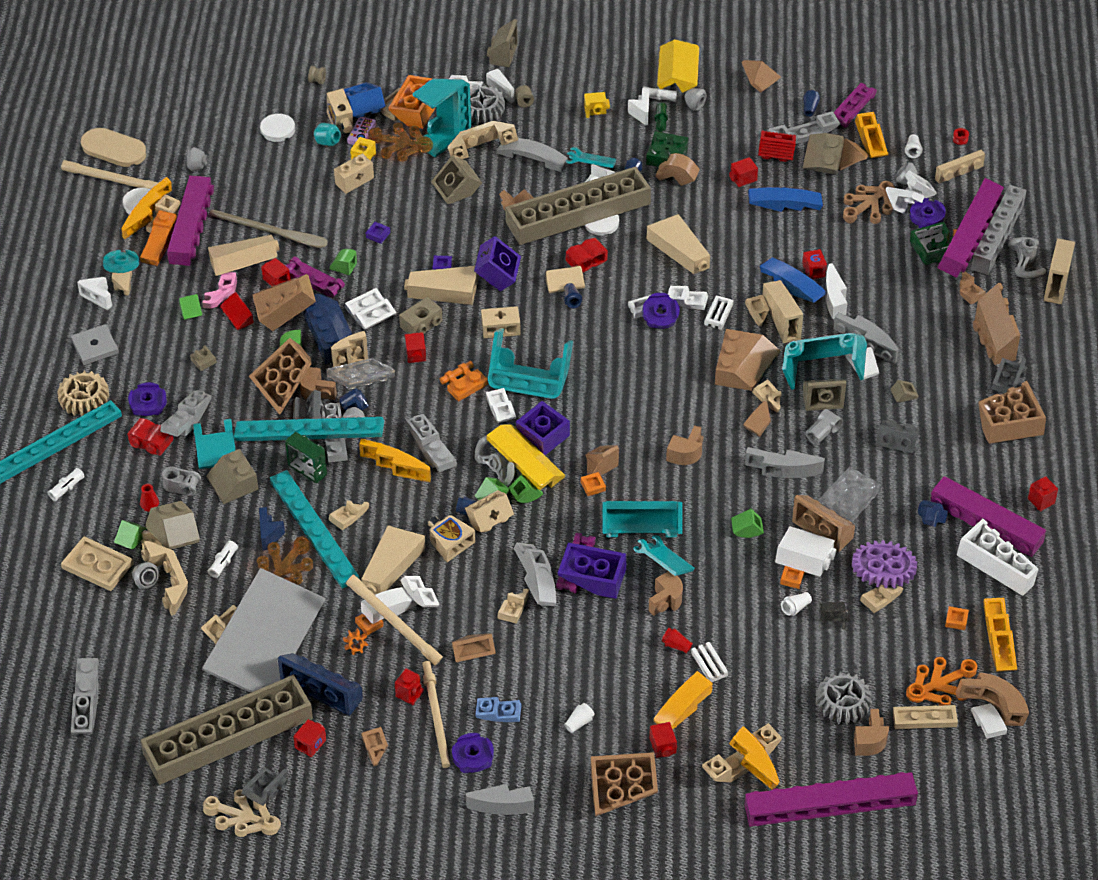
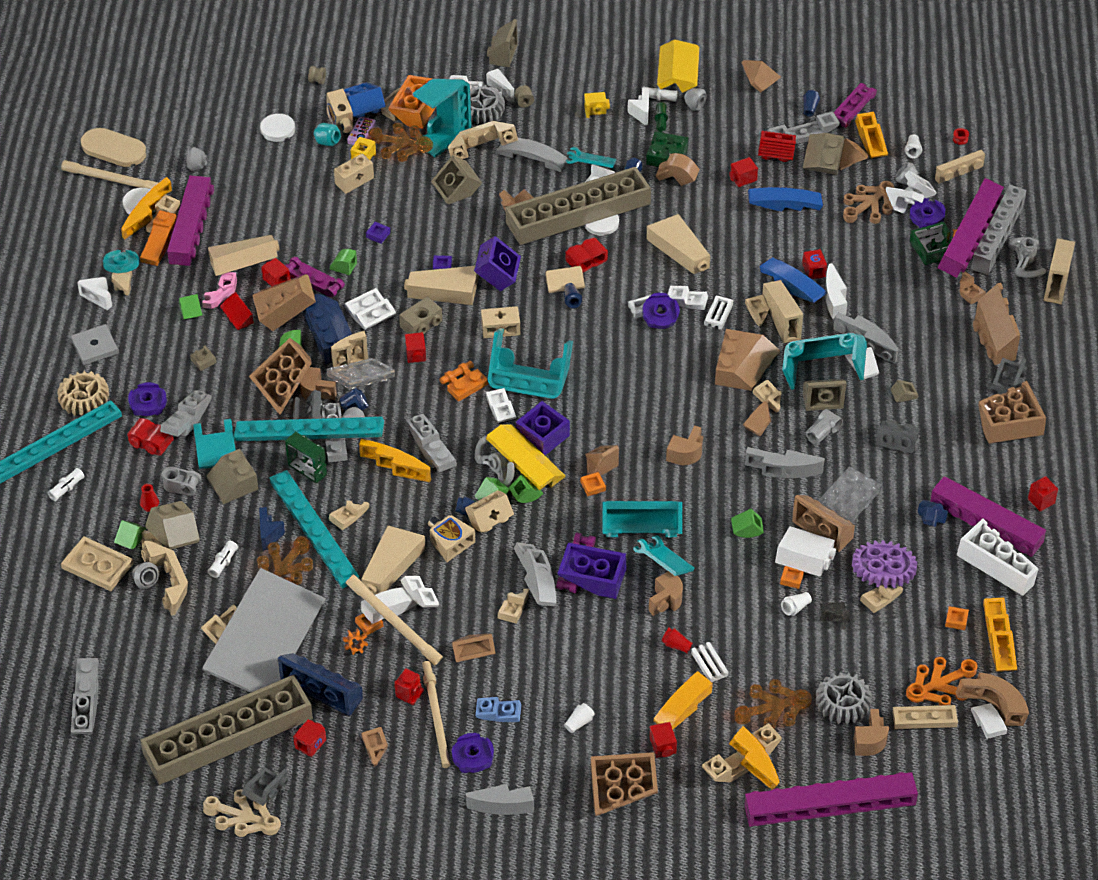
dark tan piece [209,210,328,248] -> none
none -> clear orange plant [734,679,812,729]

